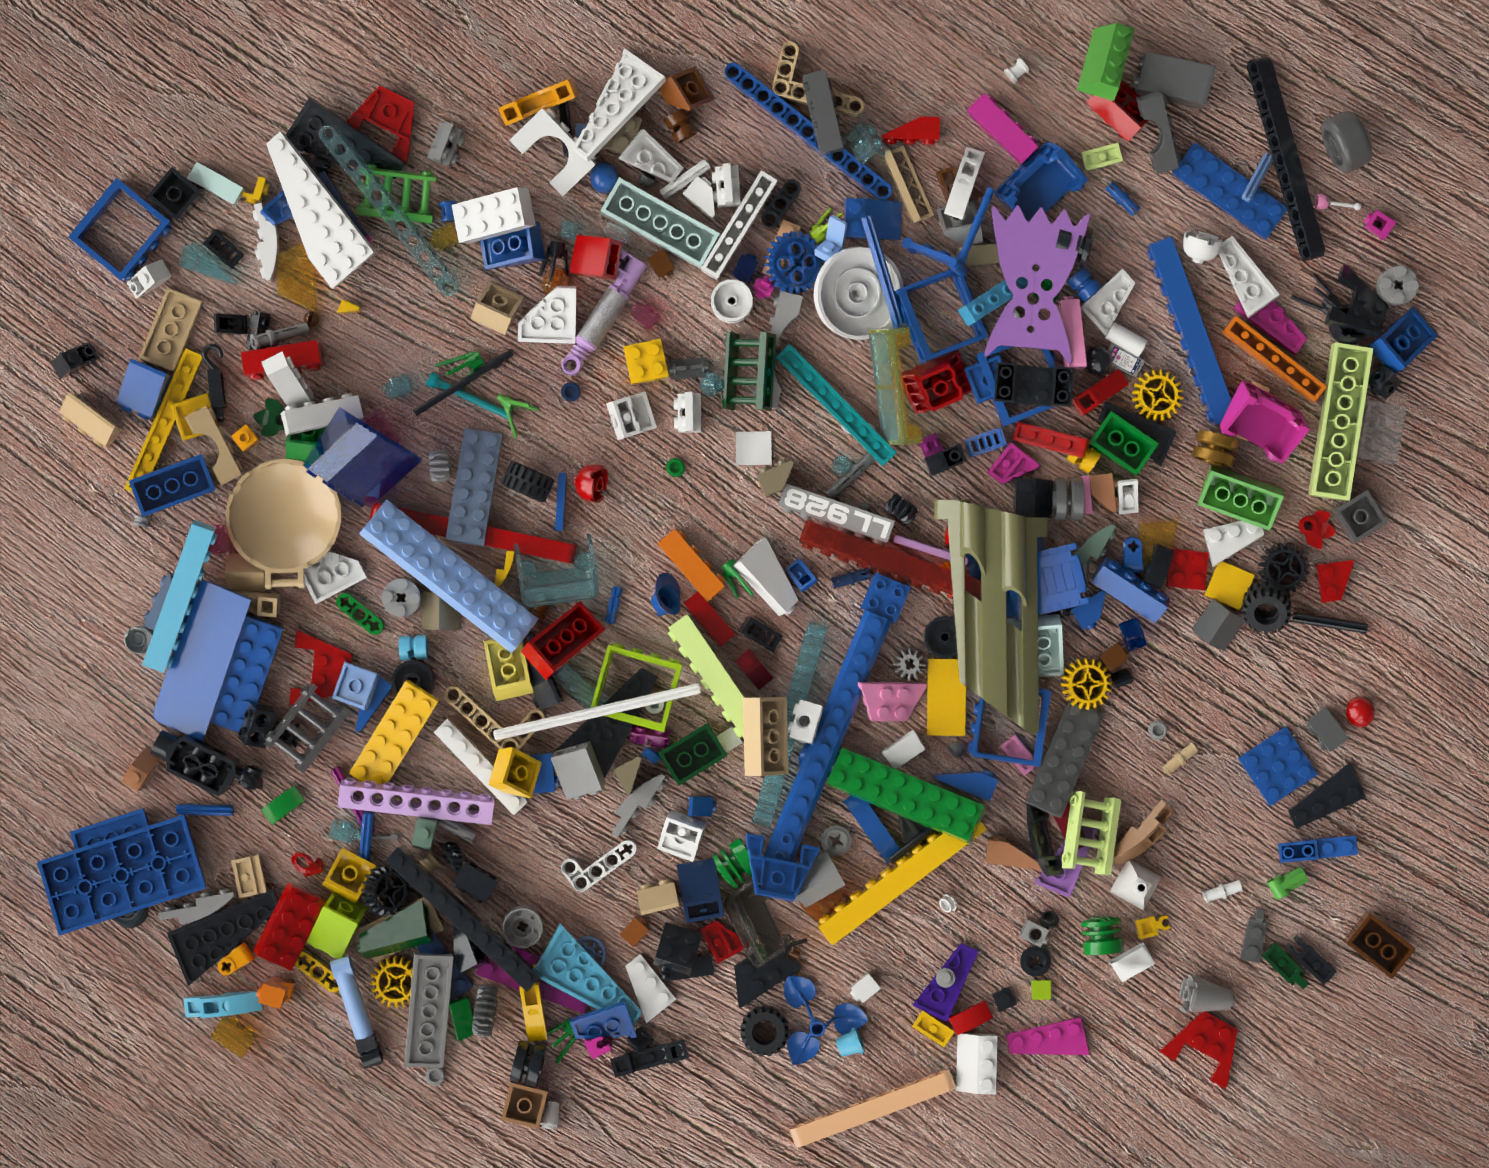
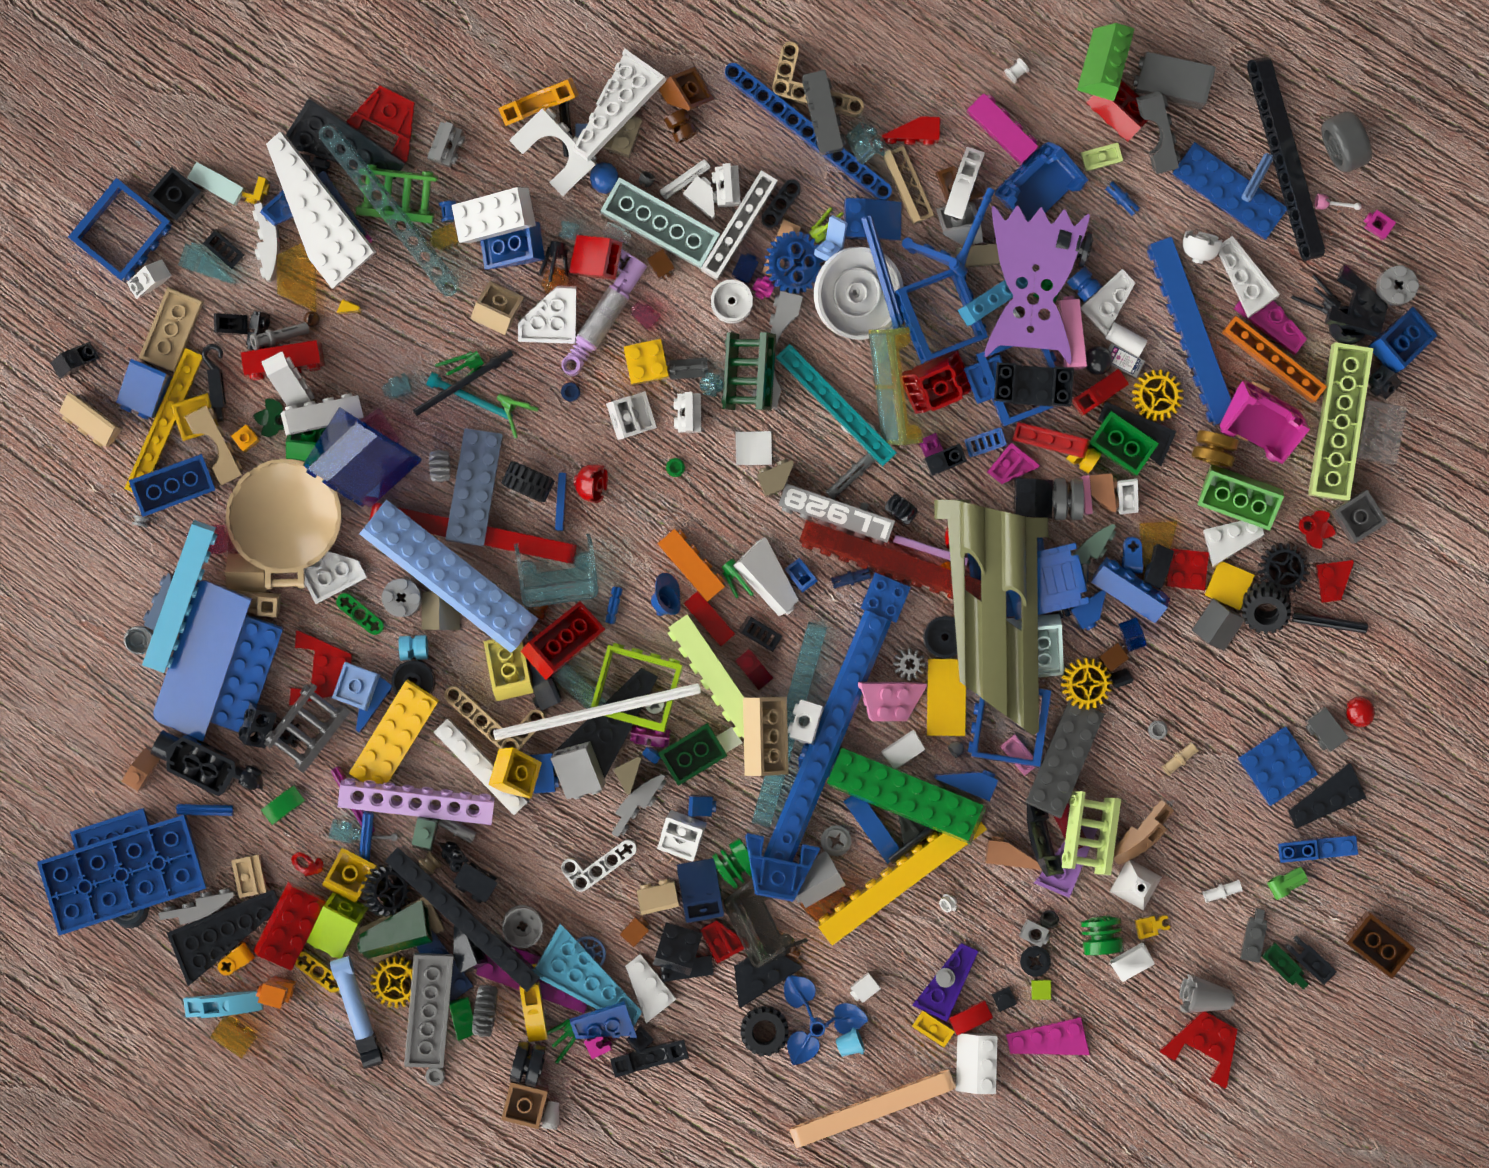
yellow slope [495,551,515,588] -> none
white wing [618,129,684,183] -> none
clear light blue plate [832,456,851,474] -> none

